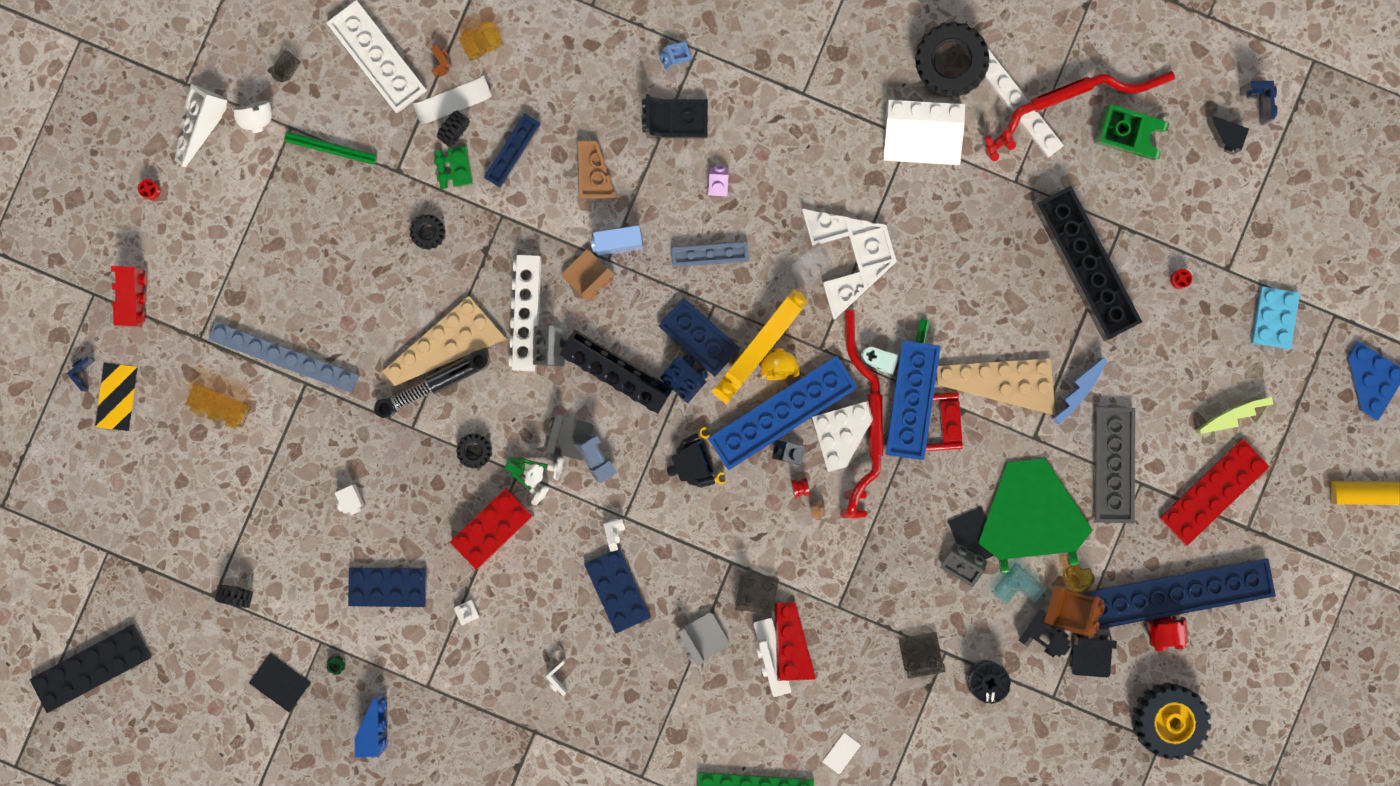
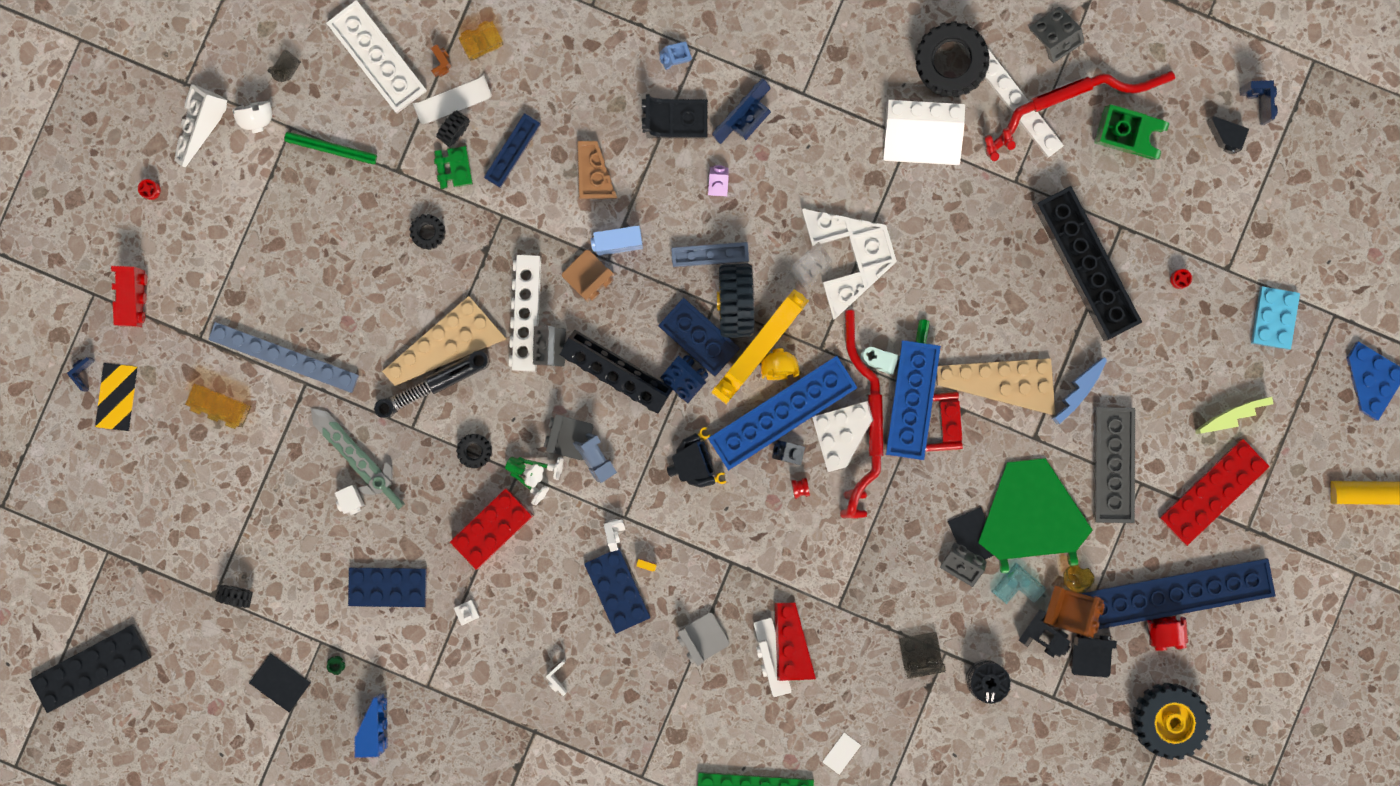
clear smoke bracket [734,571,779,615] -> none
medium nougat plate [811,501,825,520] -> none
none -> sword [311,409,405,510]
none -> yellow tile [636,558,657,572]
none -> dark blue bracket [712,78,771,144]
none -> black wheel [717,263,754,338]
none -> dark grey bracket [1029,7,1085,63]

